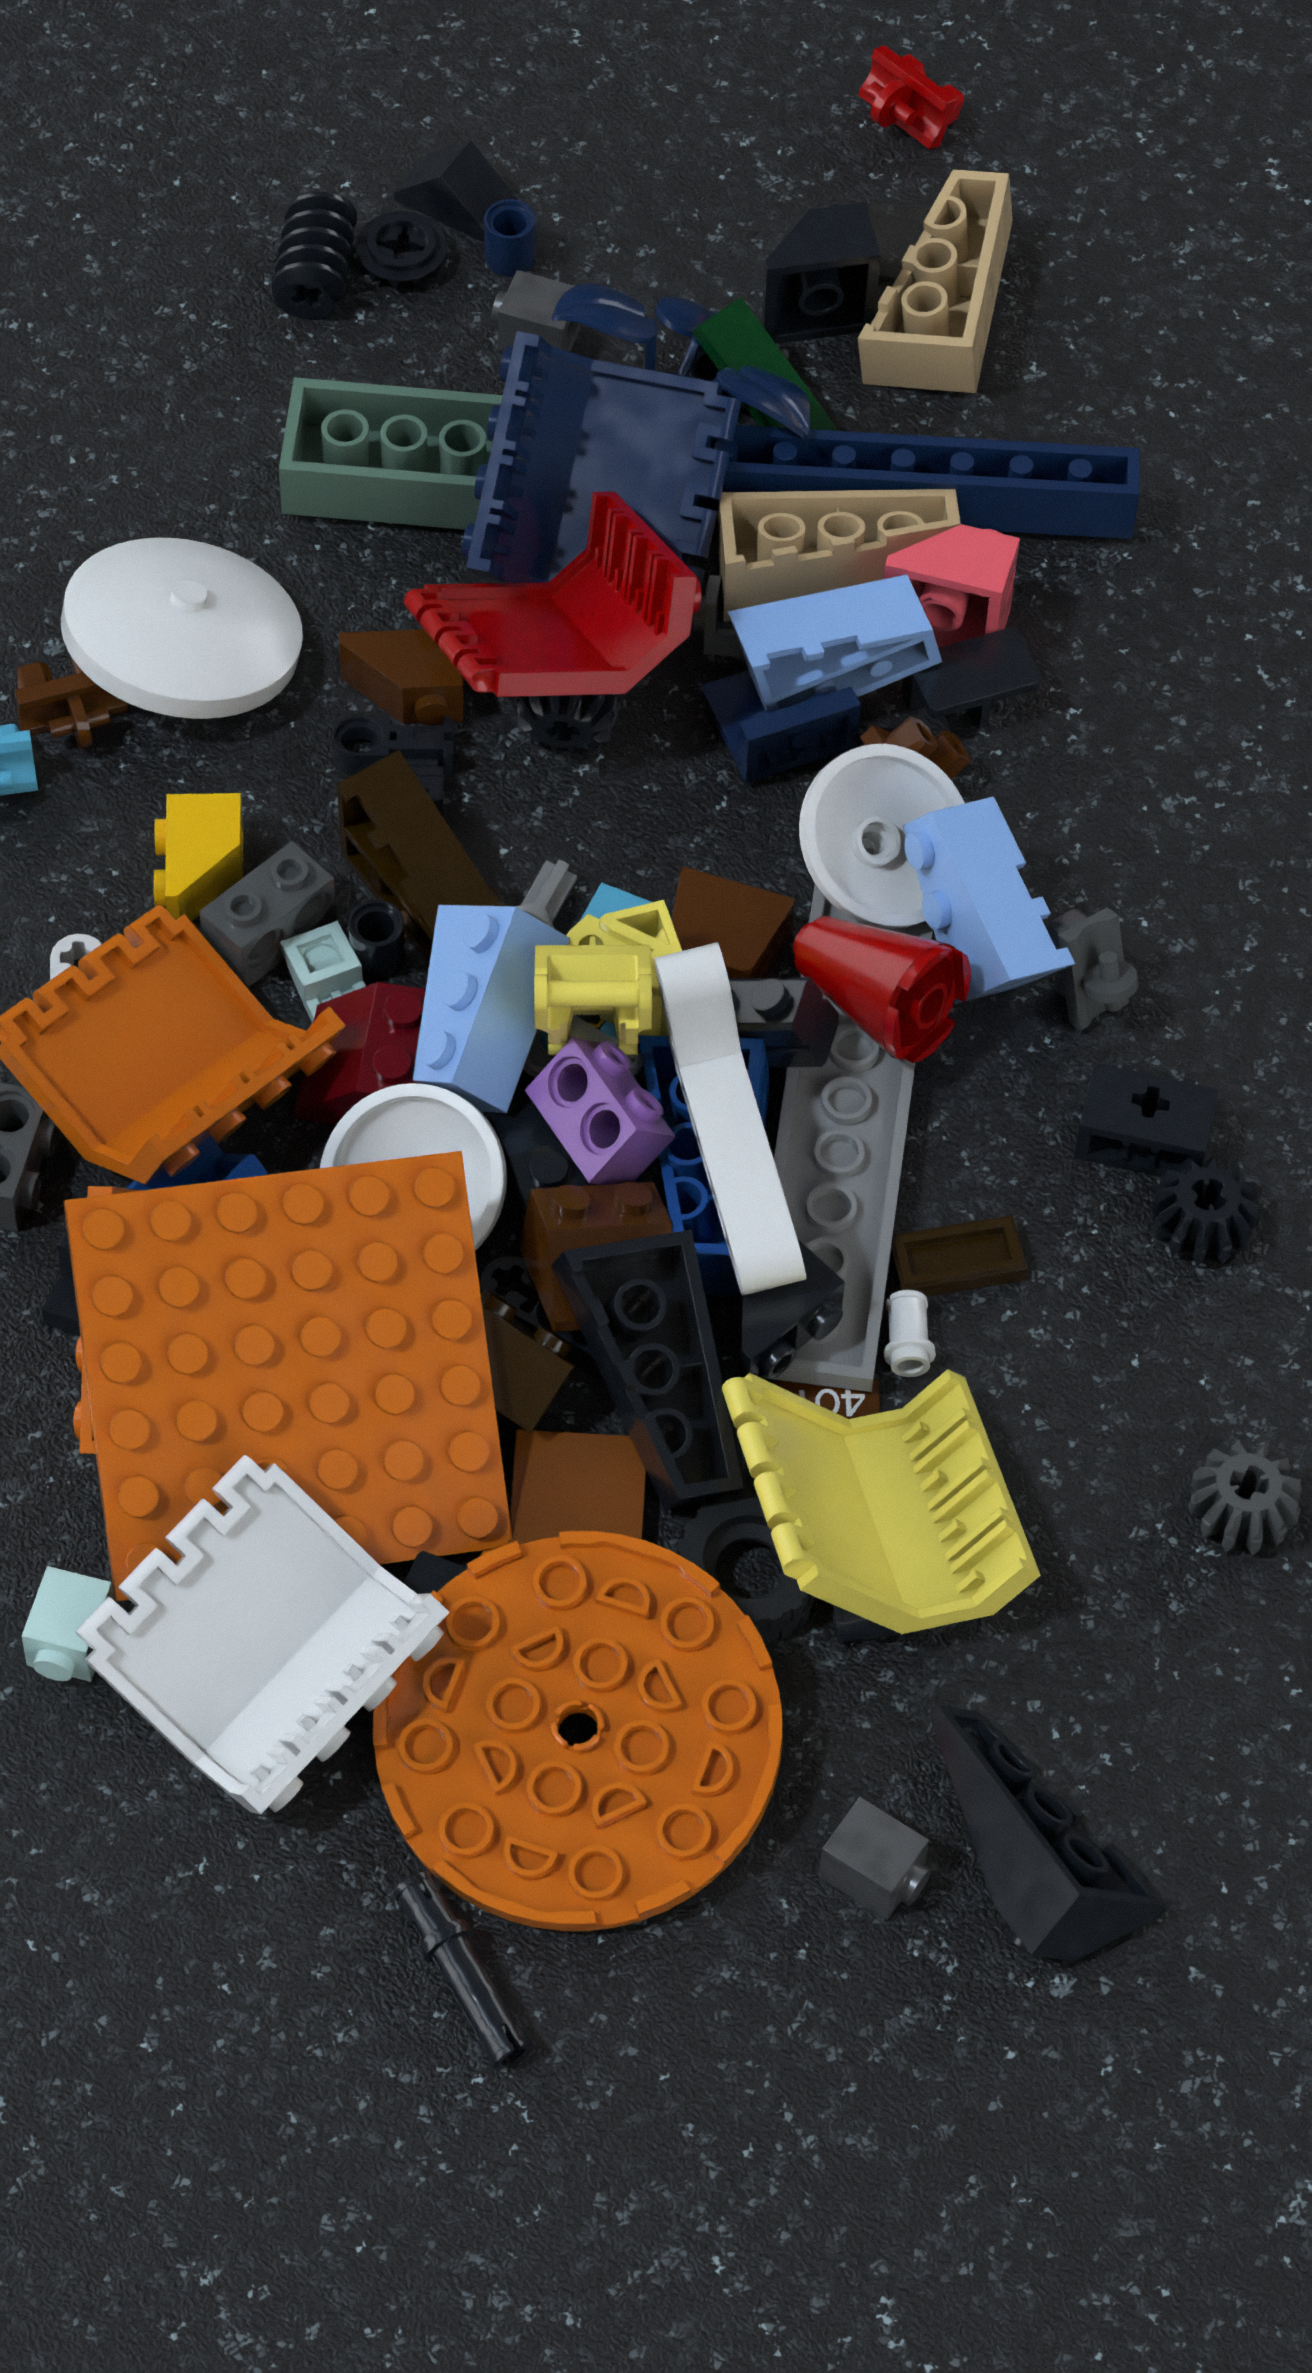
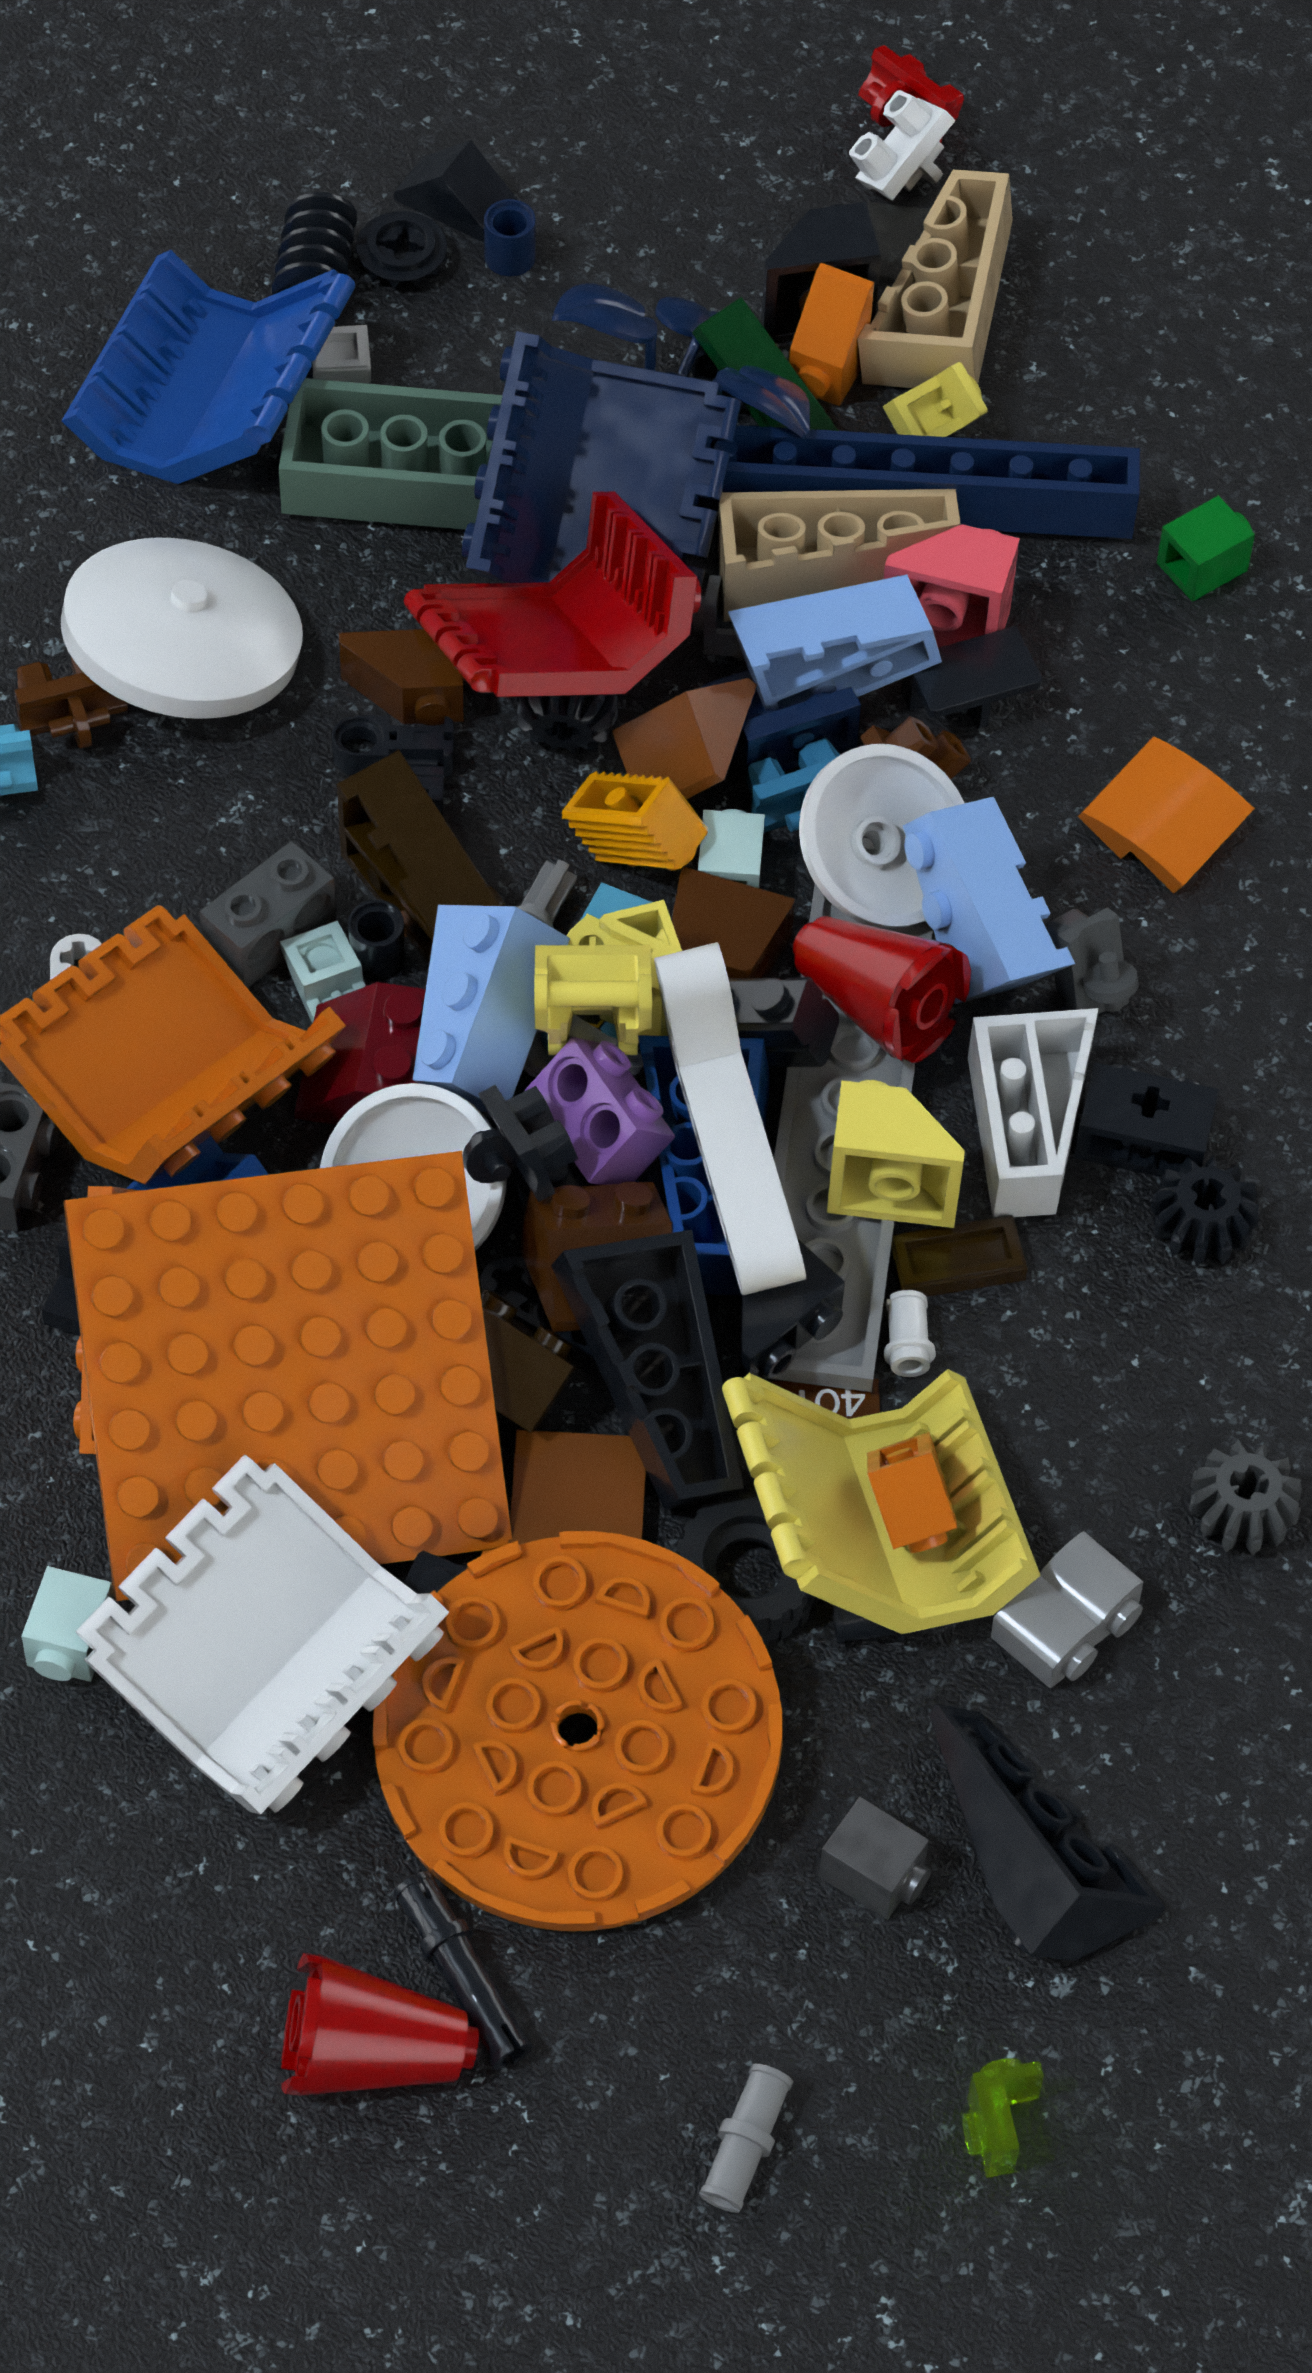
yellow slope [154,793,243,922] -> none
flat silver brick [491,270,582,352] -> none
none -> blue hinge [62,250,356,484]
none -> red cone [281,1953,479,2096]
none -> white tile [312,325,371,383]
none -> black hips [462,1085,578,1202]
none -> light orange brick [562,771,708,871]
none -> dark orange slope [612,678,757,799]
none -> light aqua brick [698,809,765,888]
none -> light grey pin [699,2064,793,2213]
none -> dark azure hips [747,738,840,833]
none -> orange slope [789,263,874,406]
none -> light yellow slope [827,1080,965,1228]
none -> white hips [849,90,955,201]
none -> orange slope [867,1432,957,1553]
none -> light yellow bracket [882,362,988,437]
none -> clear neon green bracket [962,2058,1044,2178]
none -> white wedge [968,1008,1099,1218]
none -> light grey brick [991,1531,1143,1688]
none -> orange slope [1078,736,1255,894]
none -> green brick [1156,495,1255,602]

